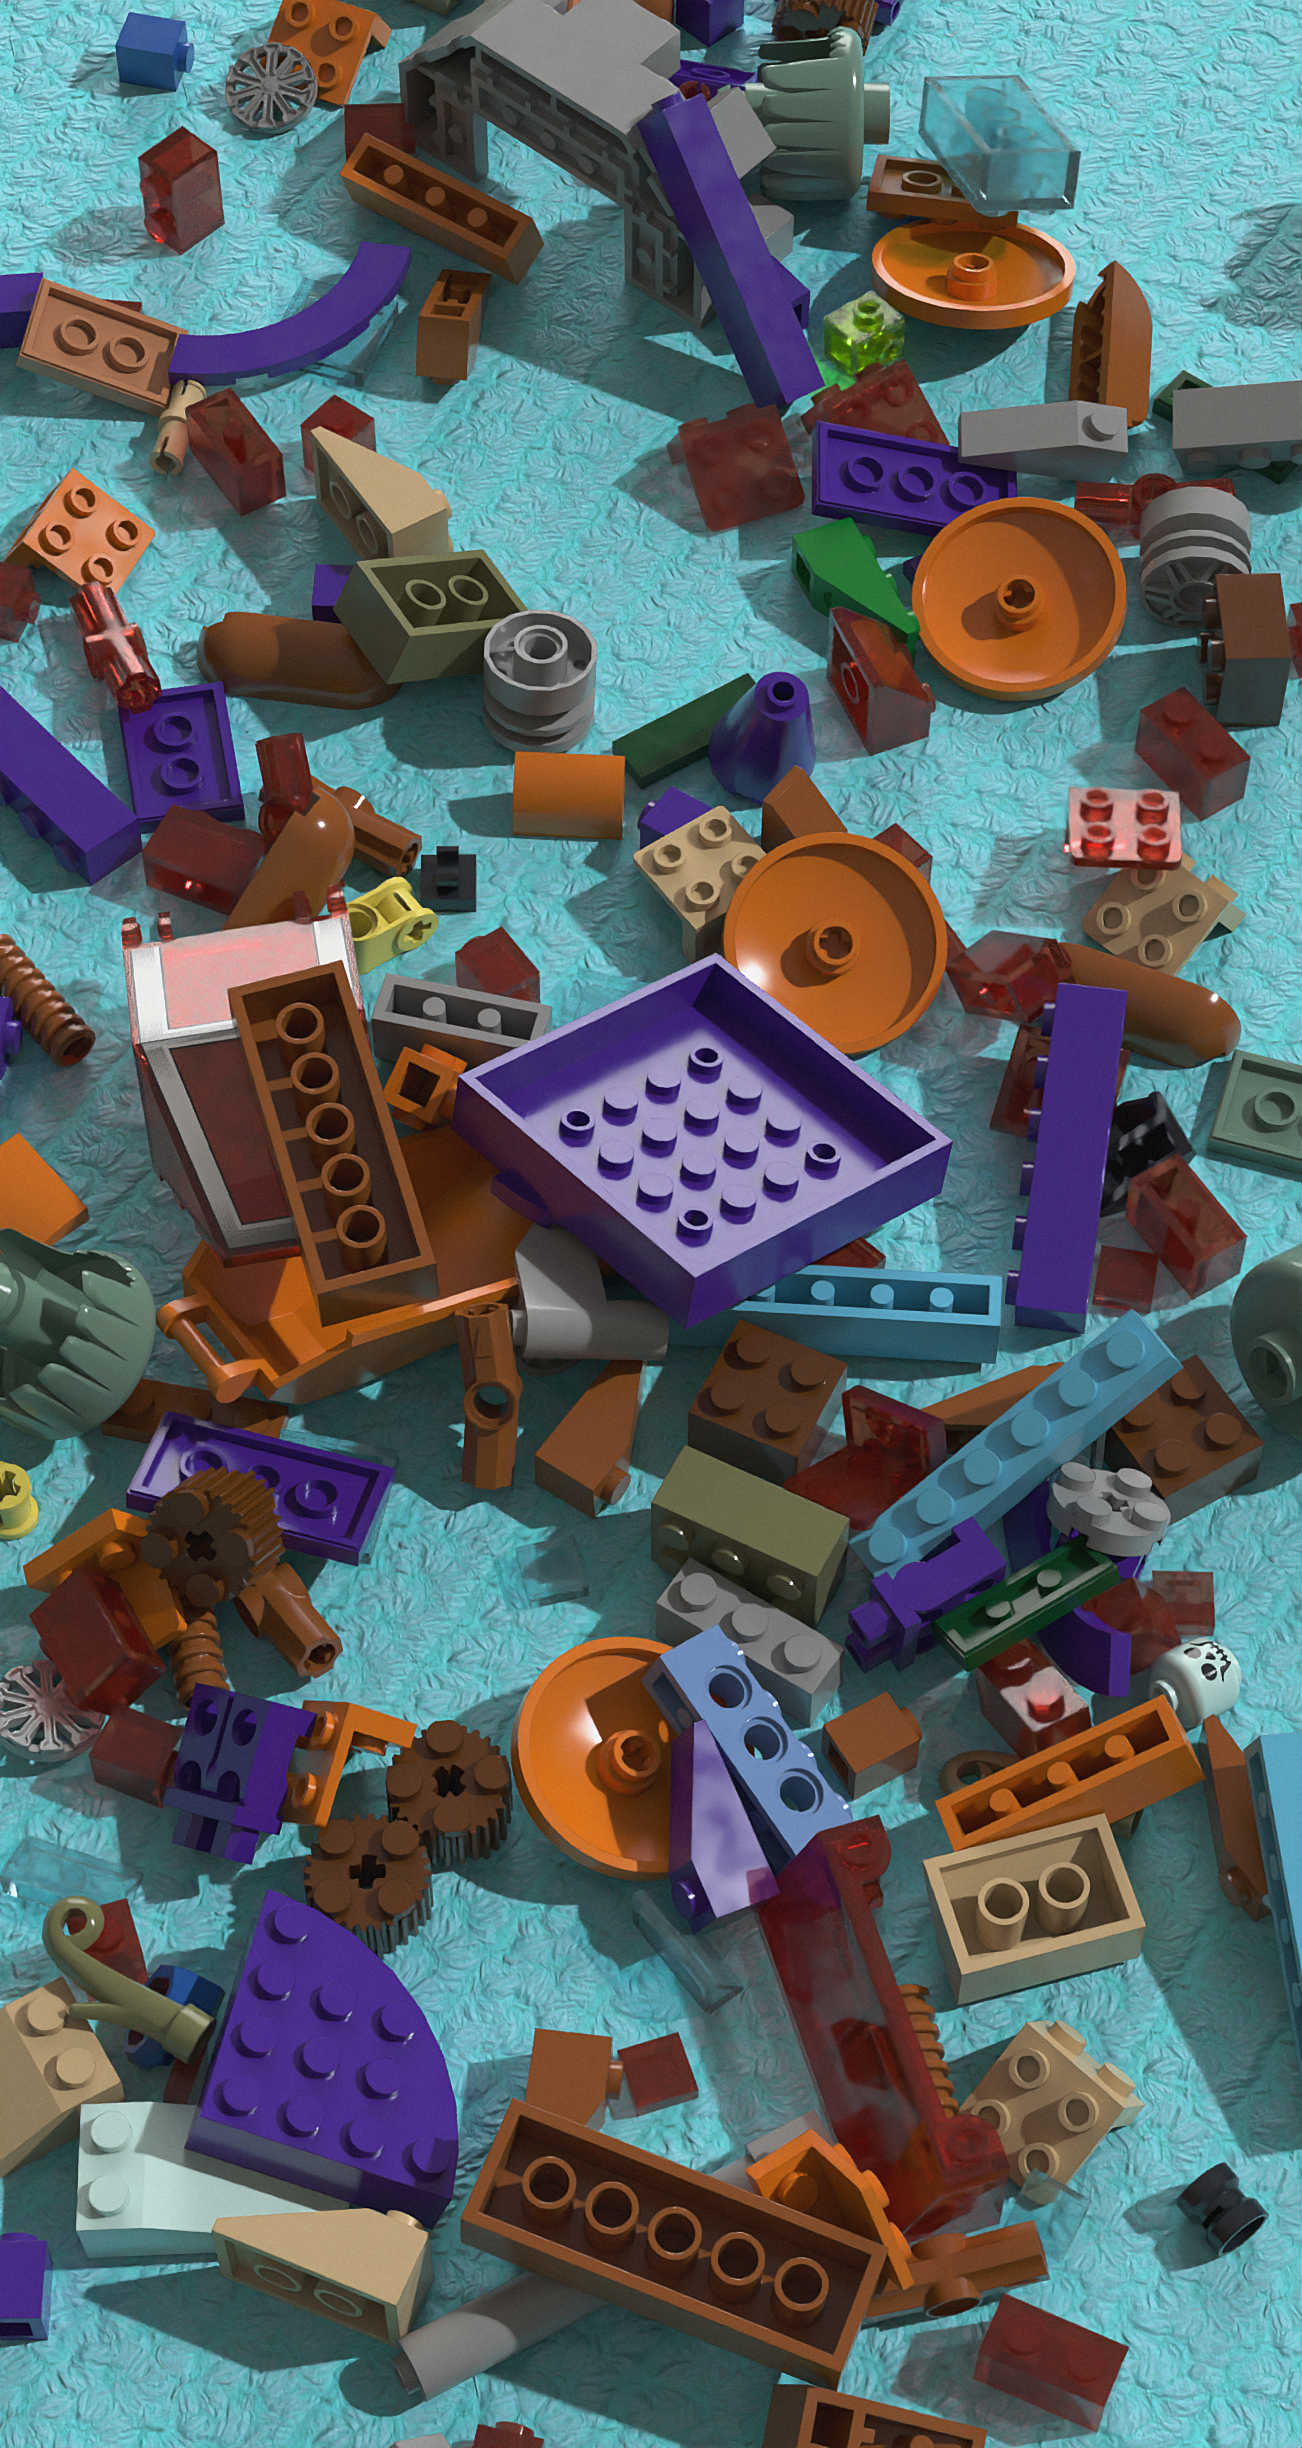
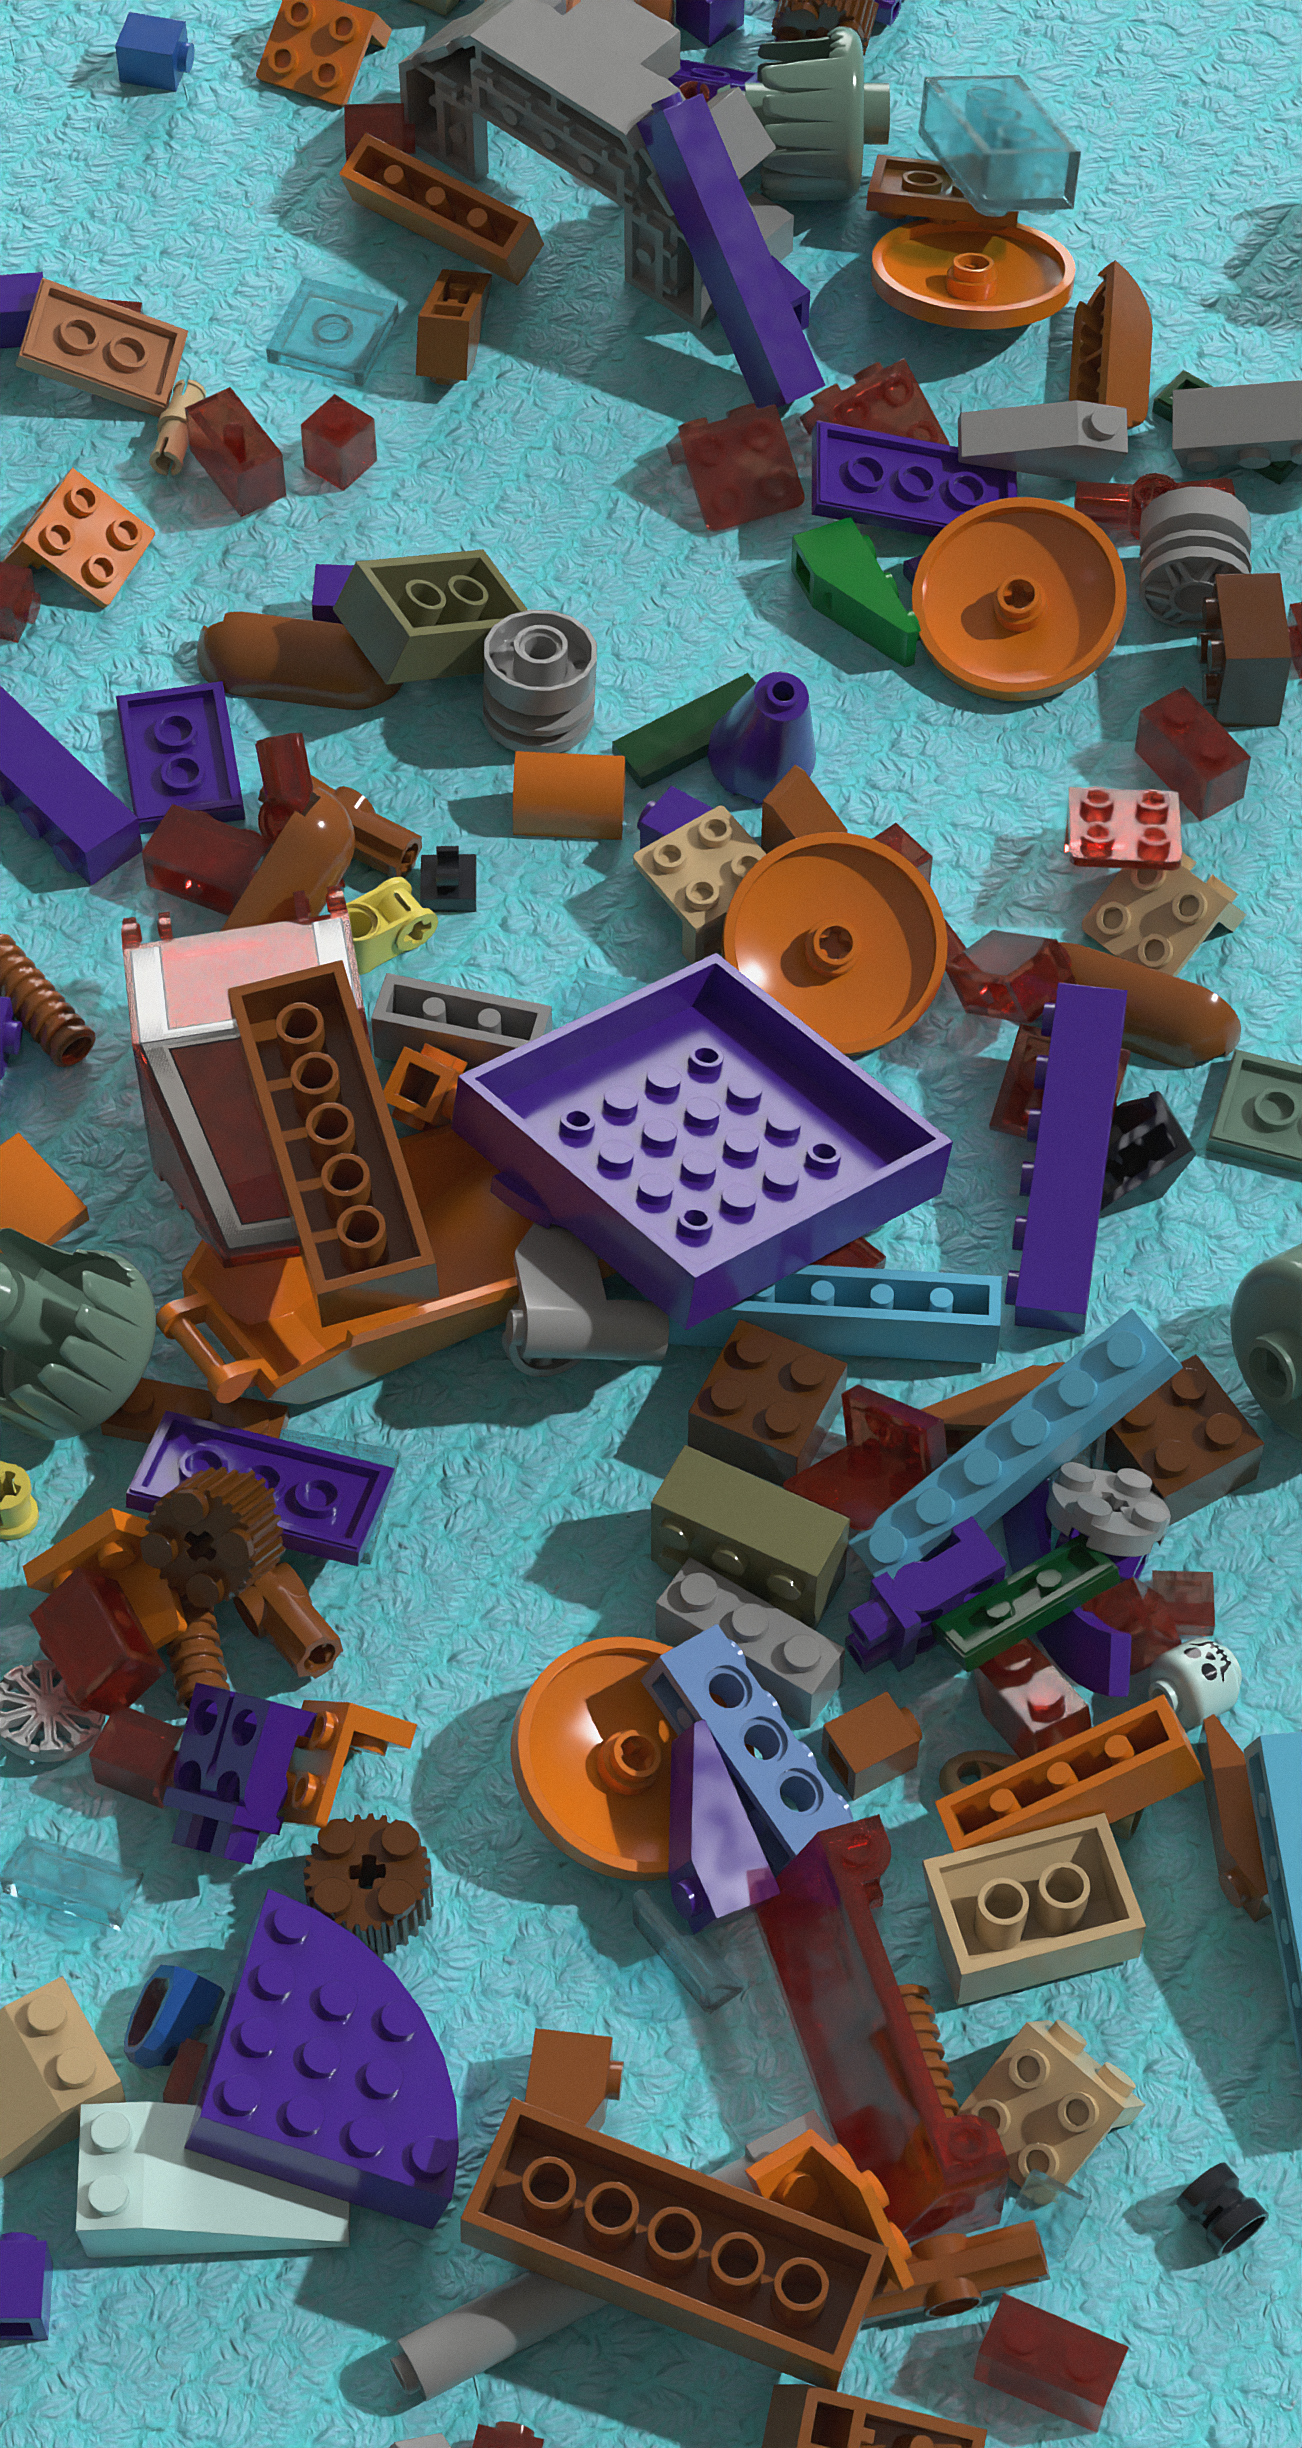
olive plant [42,1895,217,2065] -> none
clear red brick [66,1898,149,2002] -> none
clear red piece [69,581,162,714] -> none
clear red brick [138,126,225,255] -> none
dark purple tile [168,241,412,386] -> none
tan slope [211,2208,434,2348] -> none
light grey wheel [225,42,318,134] -> none
tan slope [311,426,454,561] -> none
reddish brown brick [385,1720,513,1866] -> none
dark orange piece [454,1301,523,1490] -> none
clear red brick [455,926,541,1004] -> none
clear light blue tile [515,1534,589,1609] -> none
dark orange slope [534,1360,648,1520] -> none
clear red tile [617,2032,699,2117] -> none
clear neon green brick [824,290,905,383] -> none
clear red slope [826,606,936,756] -> none
clear red tile [1092,1245,1159,1314] -> none
clear red brick [1125,1153,1248,1300] -> none

